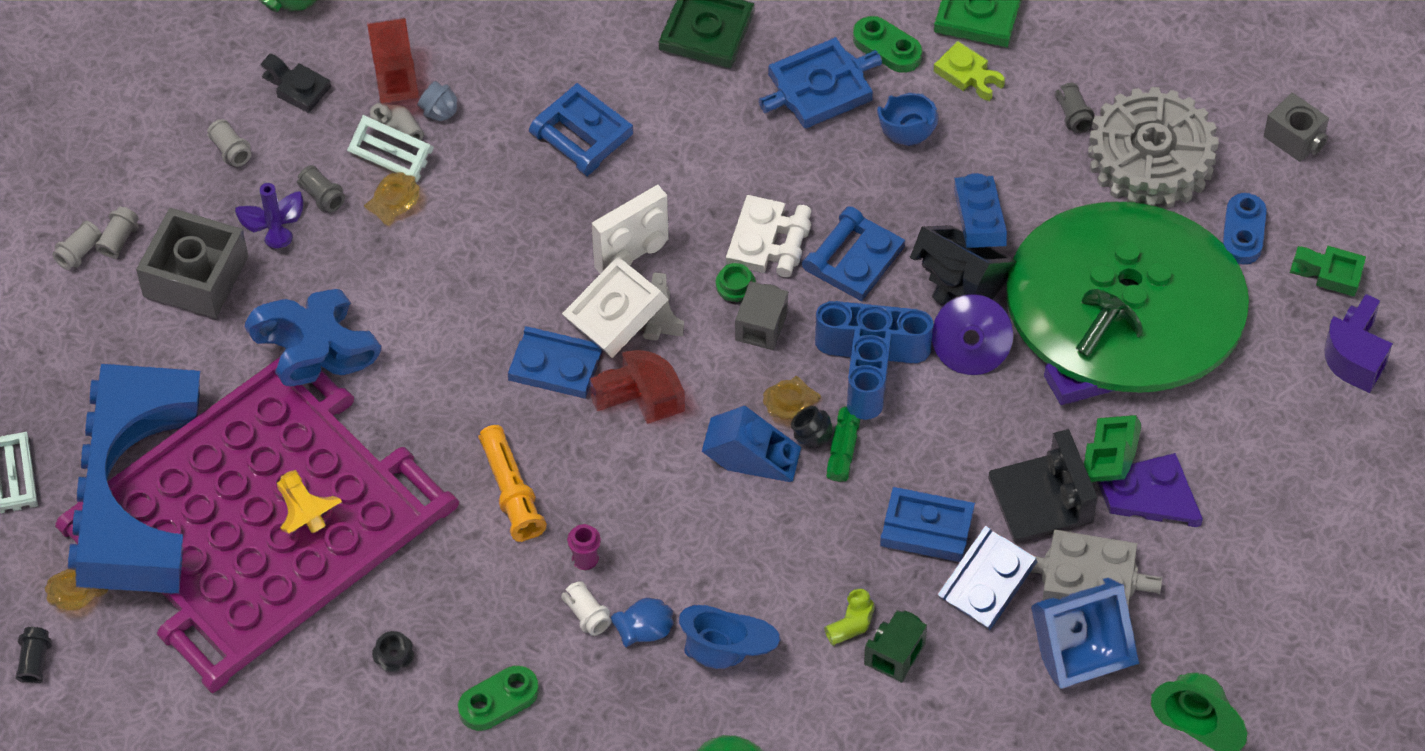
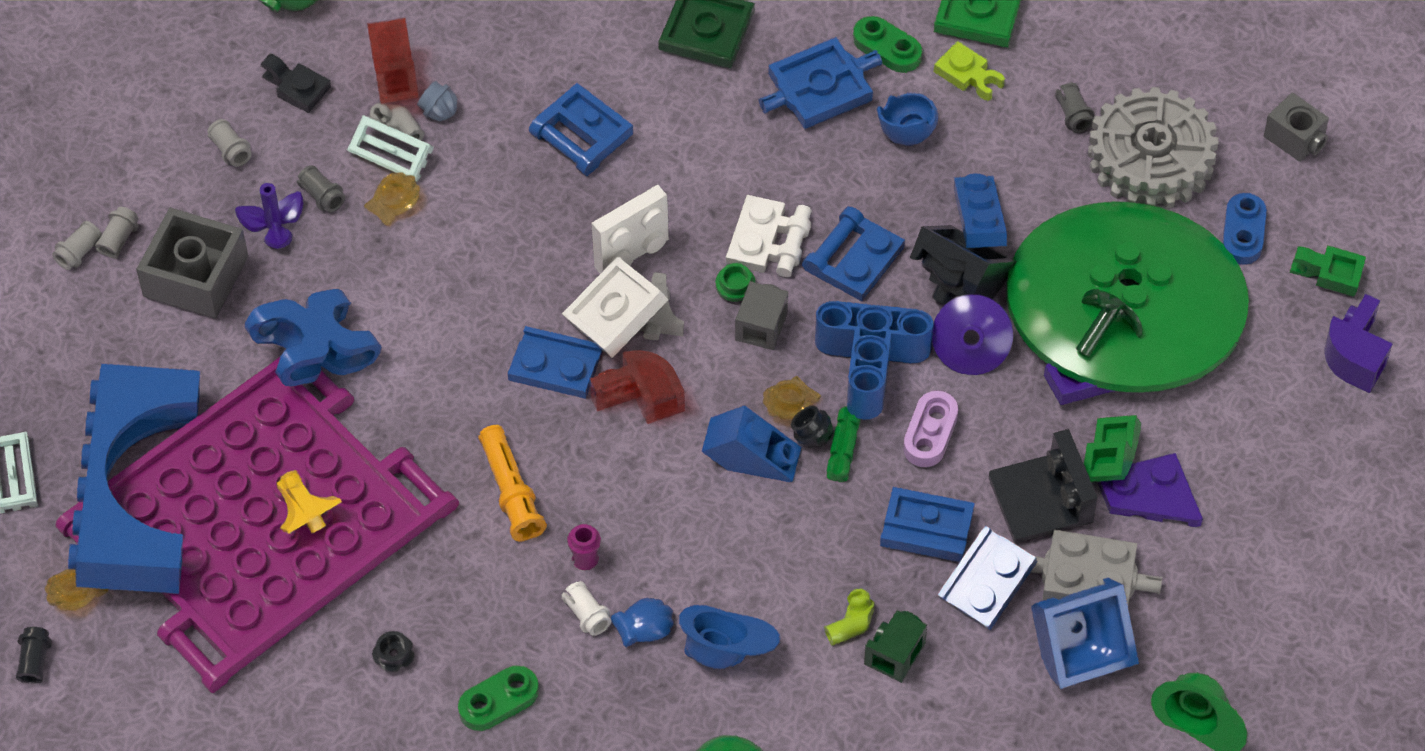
none -> lavender plate [904,391,958,467]

